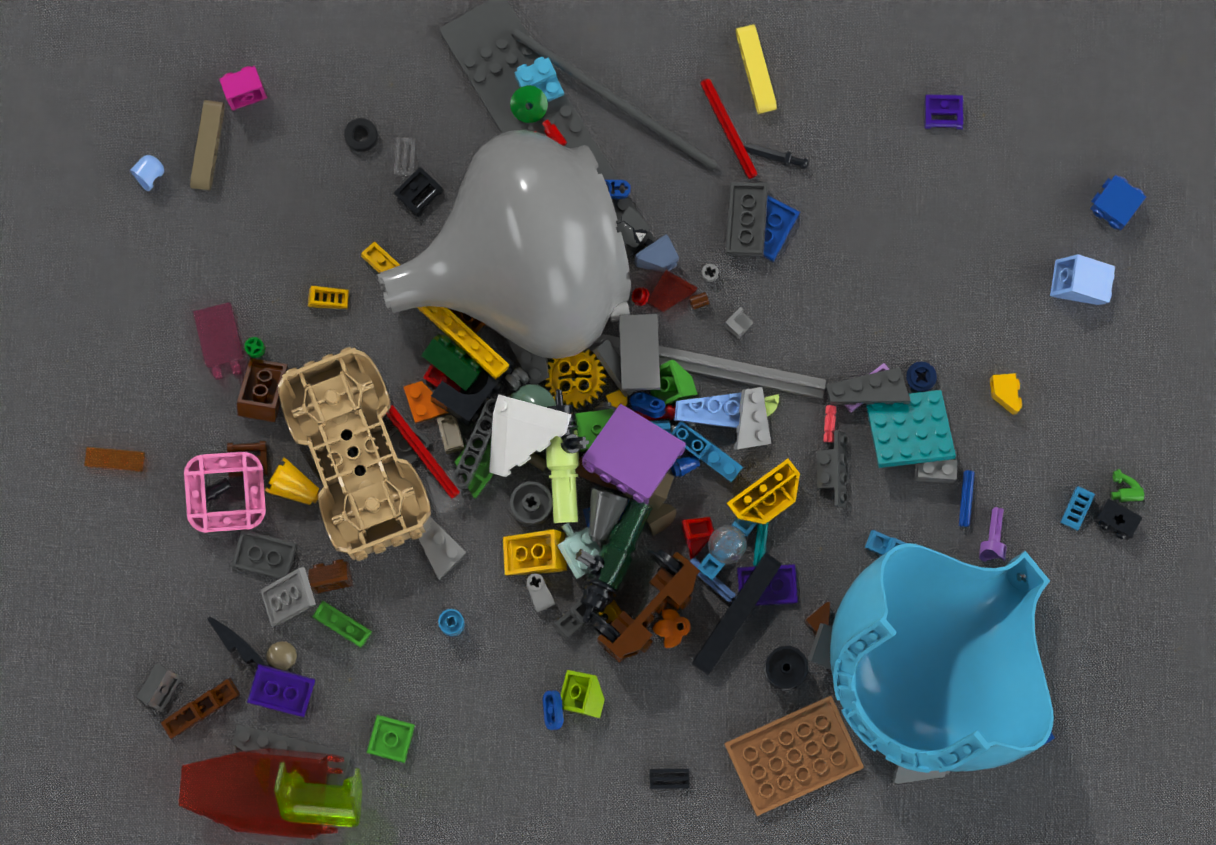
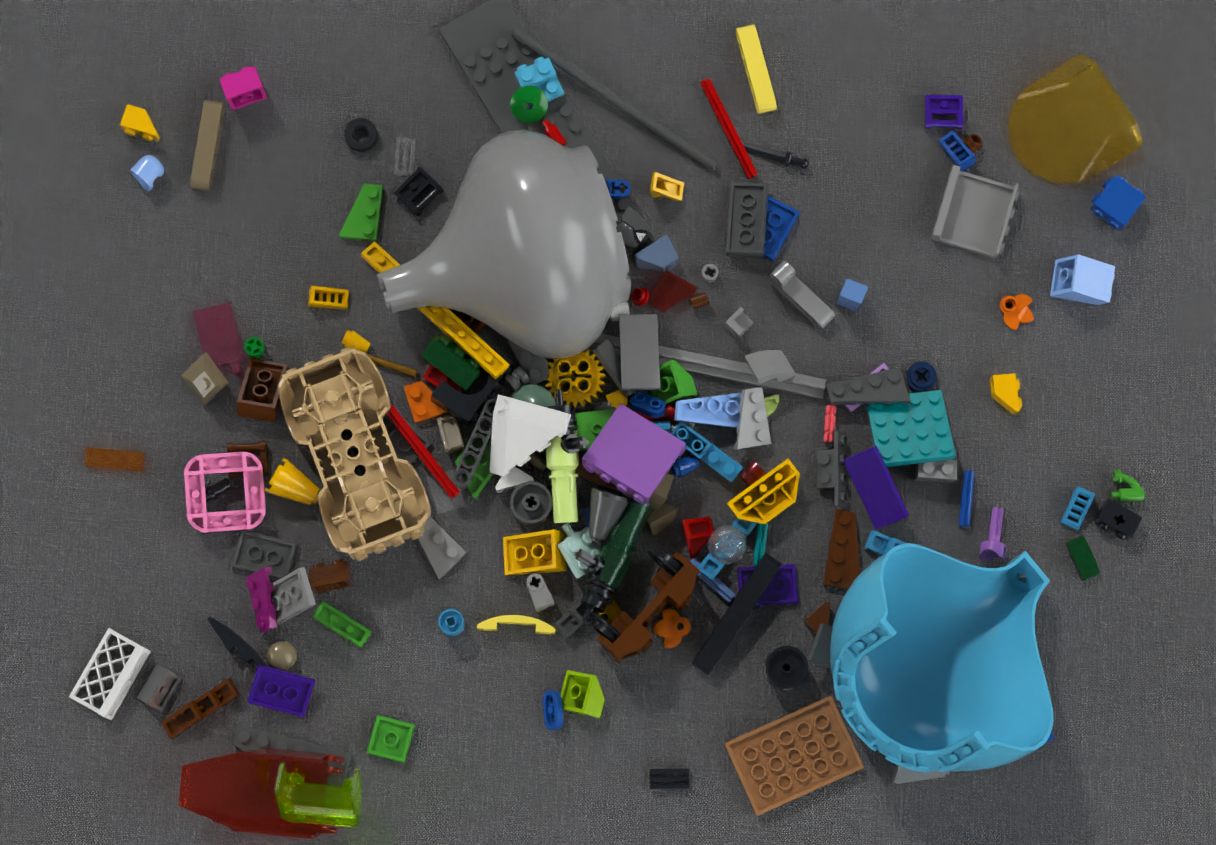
none -> white fence [69,628,151,720]
none -> yellow slope [120,104,160,141]
none -> dark tan slope [181,352,229,406]
none -> magenta wing [246,566,276,633]
none -> bright green wing [339,183,383,242]
none -> yellow cone [341,330,371,353]
none -> pearl gold bar [344,347,418,377]
none -> light yellow slope [477,615,556,634]
none -> white slope [495,466,534,493]
none -> yellow slope [650,172,684,201]
none -> clear red wheel [738,461,765,486]
none -> light grey slope [745,350,796,384]
none -> light grey beam [769,261,835,329]
none -> reddish brown wing [823,509,860,590]
none -> medium blue panel [836,279,868,313]
none -> dark purple tile [843,445,909,529]
none -> light grey panel [931,165,1020,259]
none -> blue slope [938,130,976,171]
none -> reddish brown plate [962,133,982,152]
none -> orange plate [999,294,1034,330]
none -> clear yellow windscreen [1008,53,1144,184]
none -> dark green slope [1065,535,1101,581]

